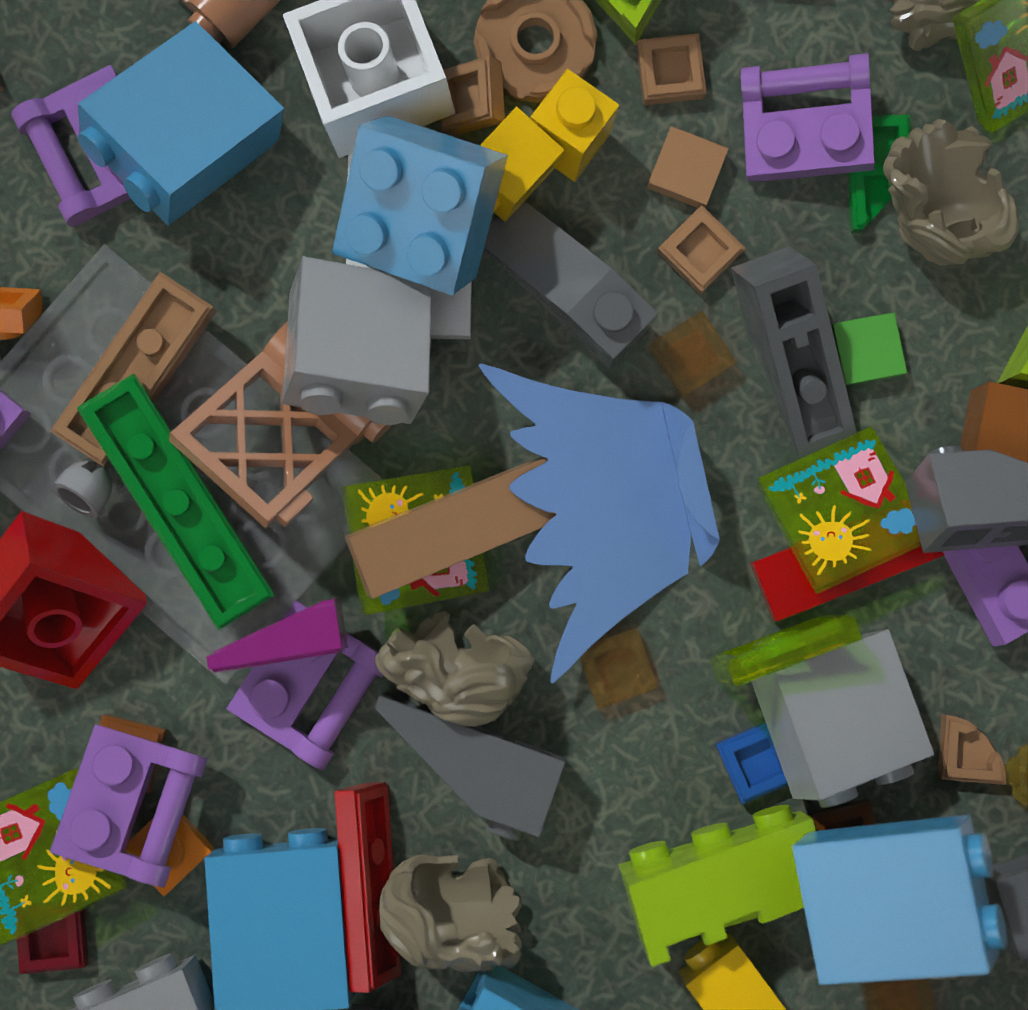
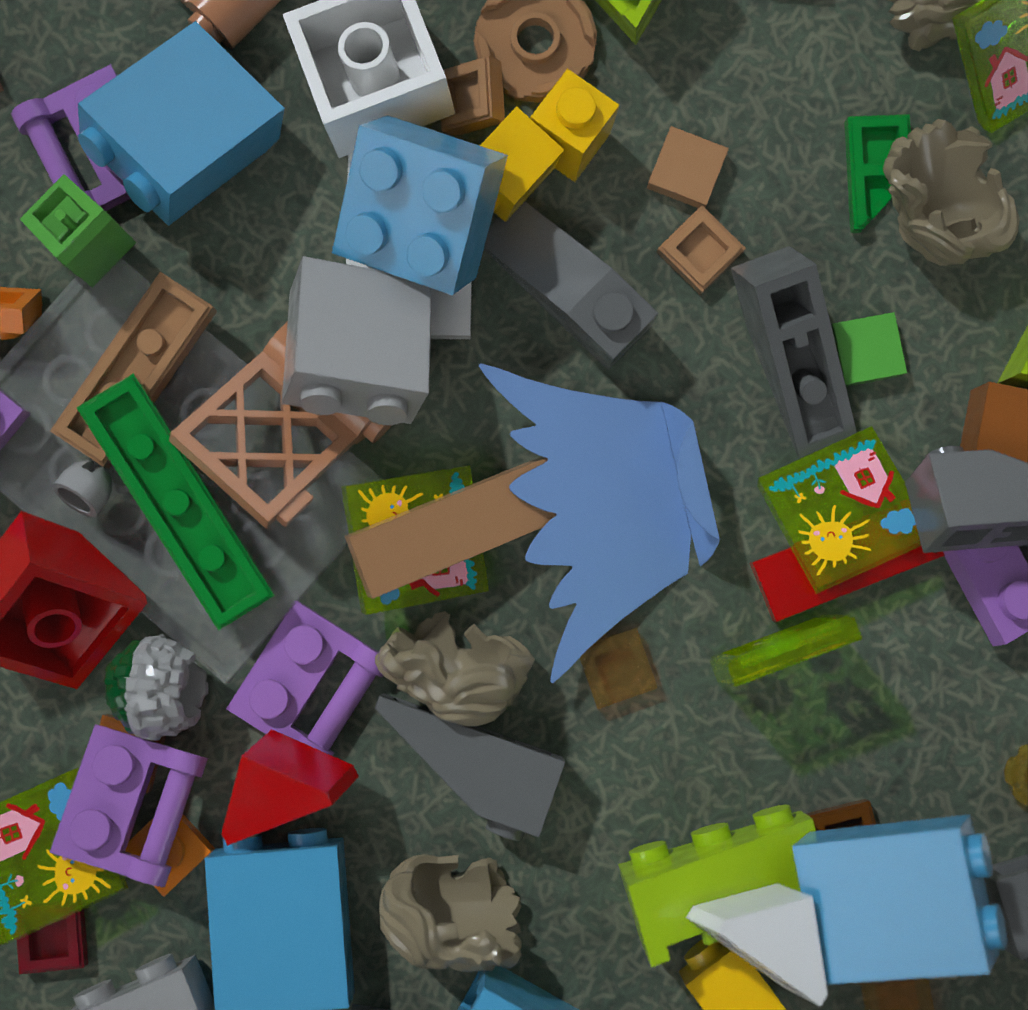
magenta slope [206,598,348,673] -> none
red tile [334,782,402,993] -> none
medium nougat tile [636,33,706,105] -> none
clear orange tile [648,311,737,399] -> none
blue tile [715,722,788,804] -> none
medium lavender plate [741,53,874,181] -> none
light grey brick [749,629,934,808] -> none
medium nougat tile [937,714,1006,785] -> none
none -> bright green slope [20,174,137,288]
none -> light grey piece [104,634,208,741]
none -> red slope [221,729,359,845]
none -> white slope [686,883,828,1007]

